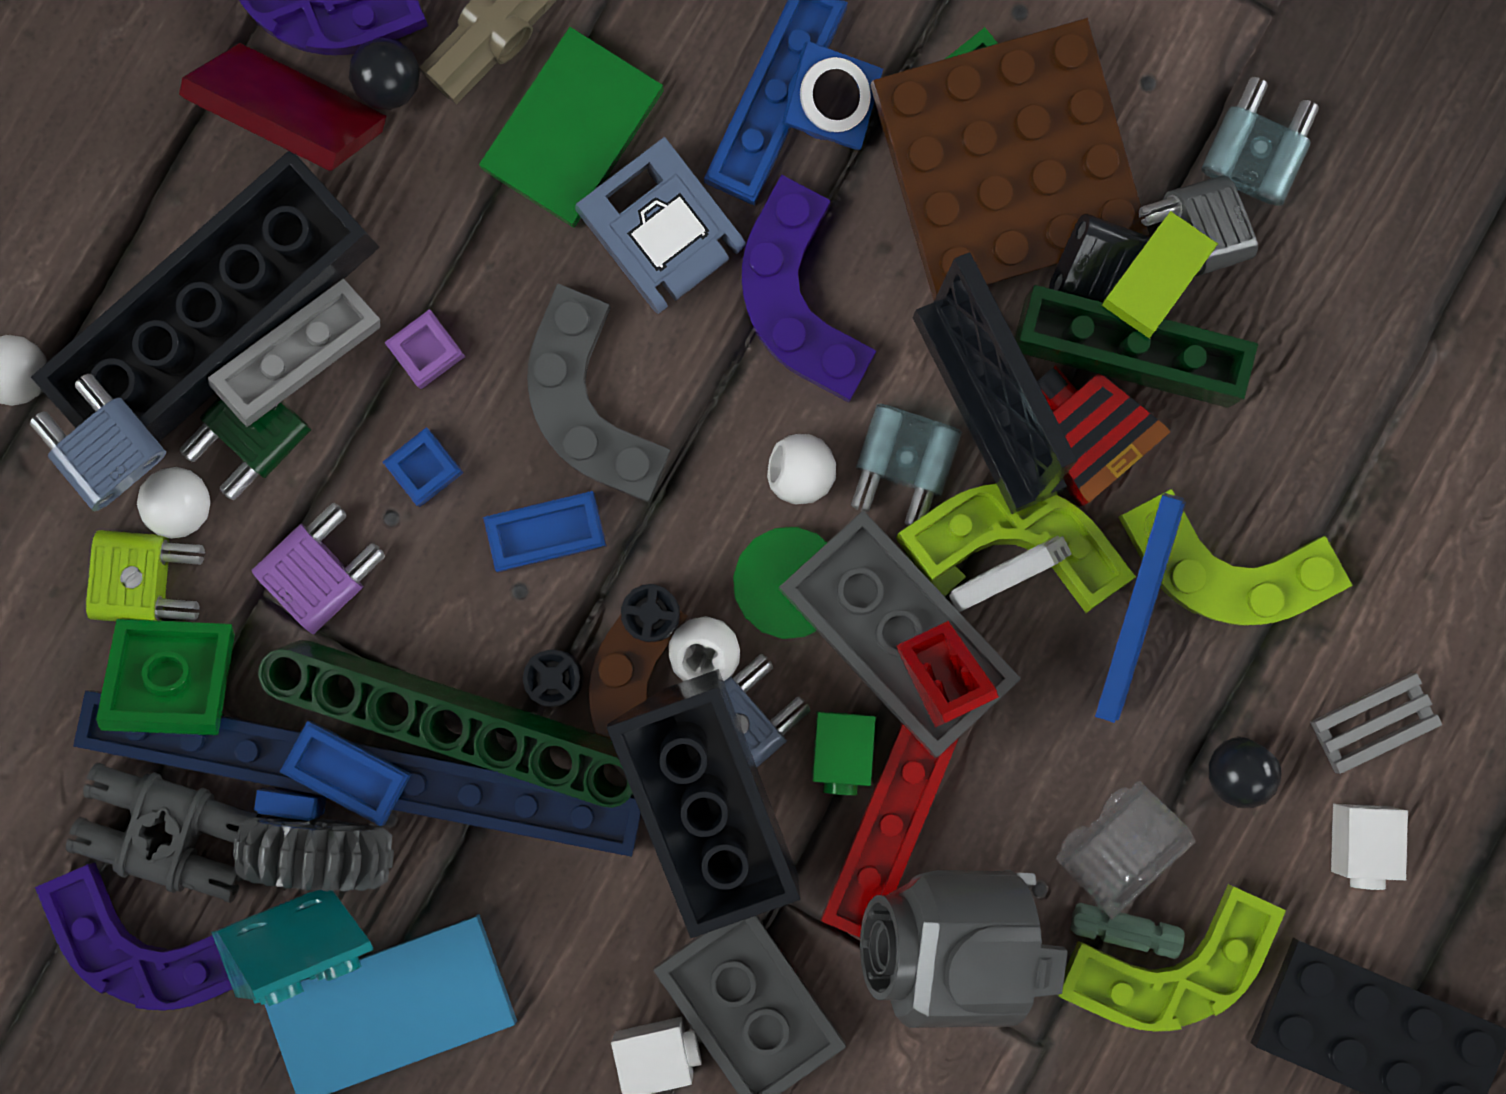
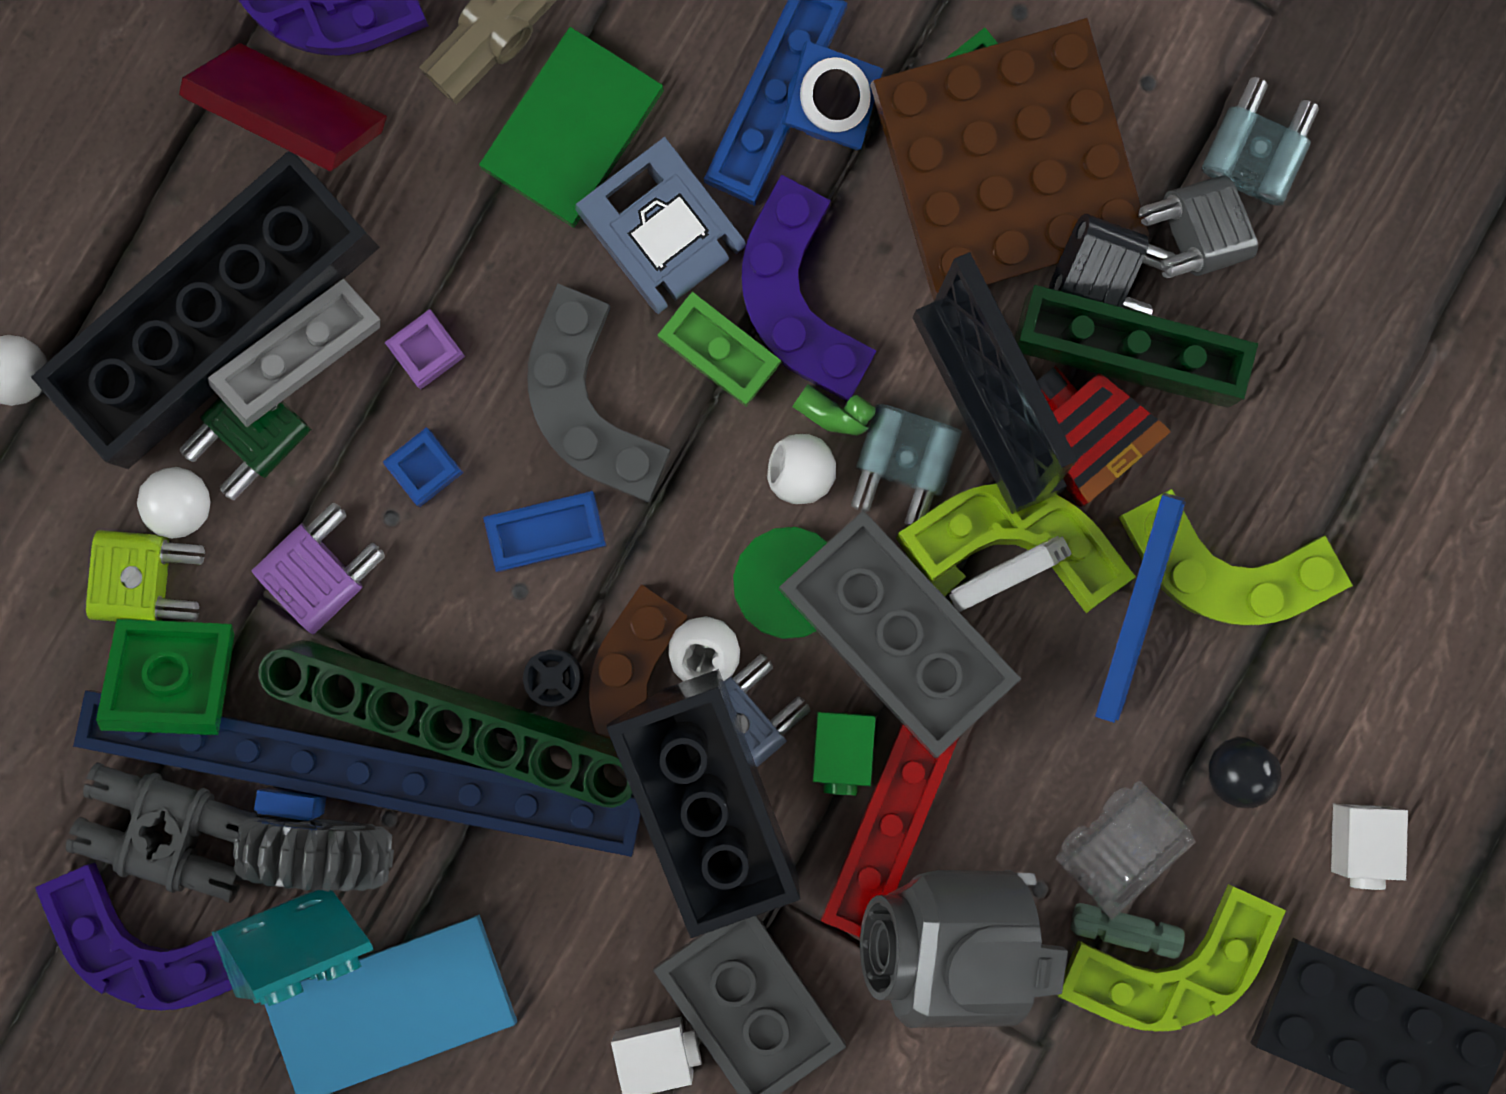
sand blue piece [30,374,166,511] -> none
blue tile [280,720,412,826] -> none
black piece [349,37,420,110] -> none
black wheel [621,584,680,642] -> none
red slope [896,621,999,728] -> none
lime tile [1102,211,1218,339] -> none
light grey tile [1310,673,1443,774] -> none
none -> bright green plate [657,292,781,407]
none -> bright green arm [792,384,876,436]

